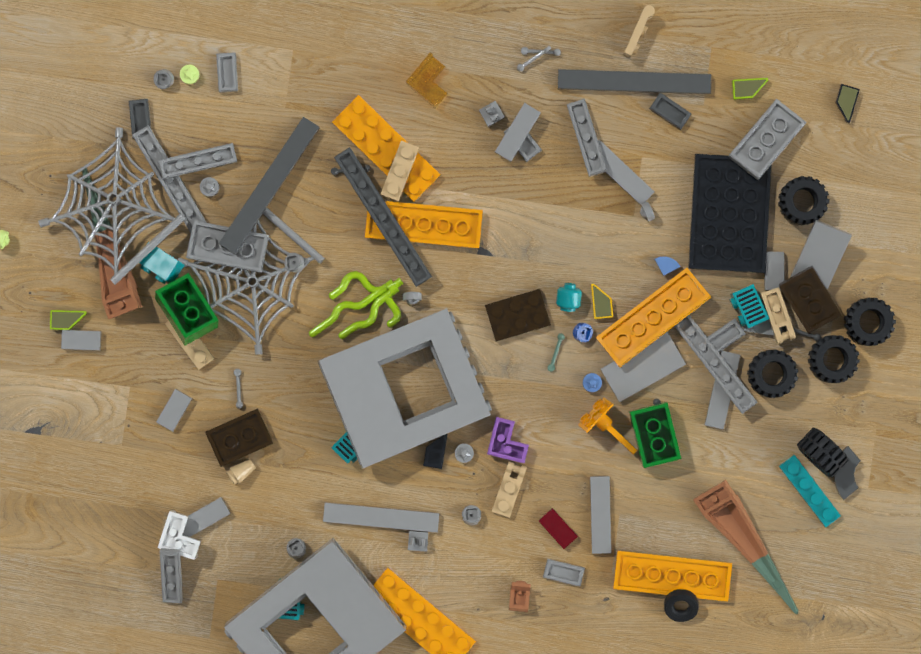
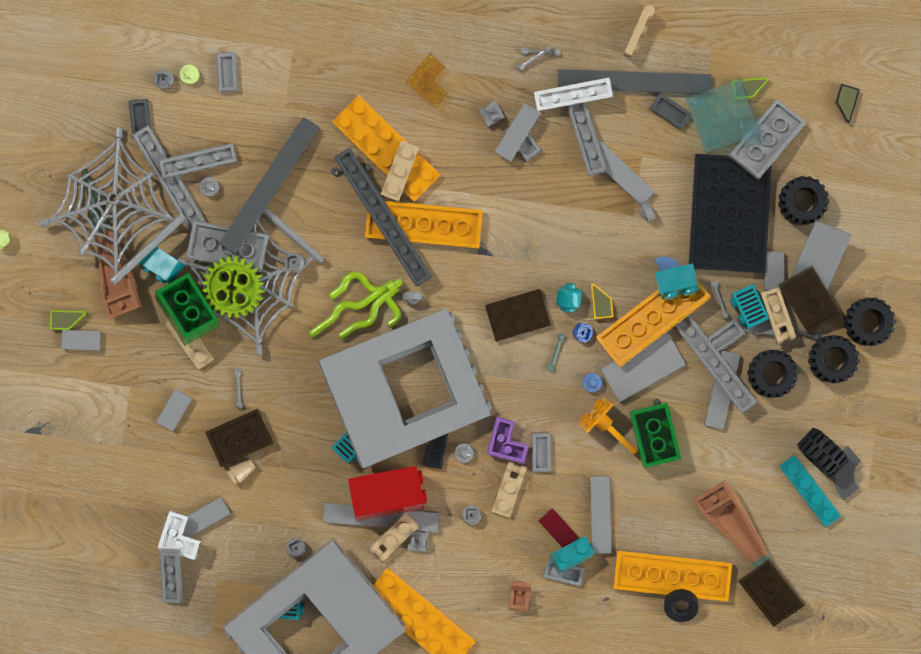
none -> lime gear [202,255,265,318]
none -> red brick [348,466,427,522]
none -> tan plate [368,512,419,563]
none -> light grey tile [531,433,552,472]
none -> white plate [534,78,613,111]
none -> teal brick [549,536,594,575]
none -> teal brick [655,263,699,300]
none -> clear light blue plate [686,79,760,153]
none -> light grey hinge [711,281,729,319]
none -> dark brown plate [738,558,805,627]

